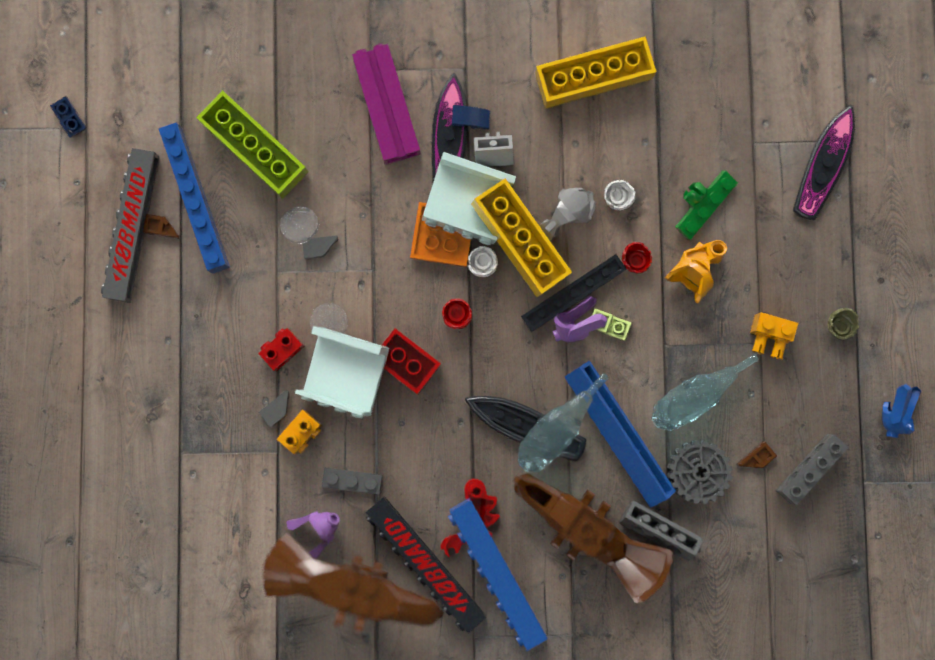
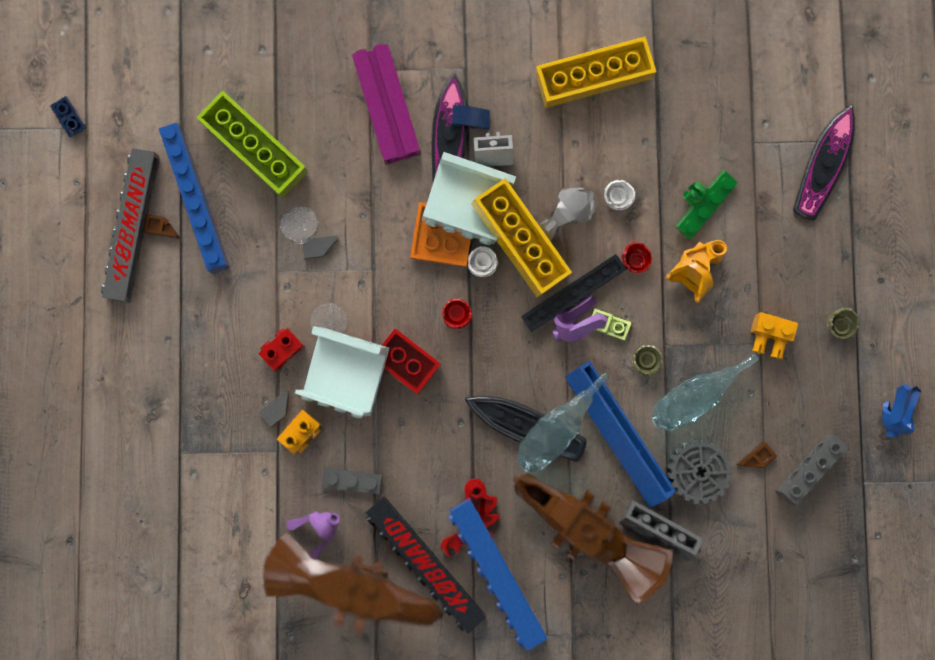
none -> olive hair [632,345,663,376]

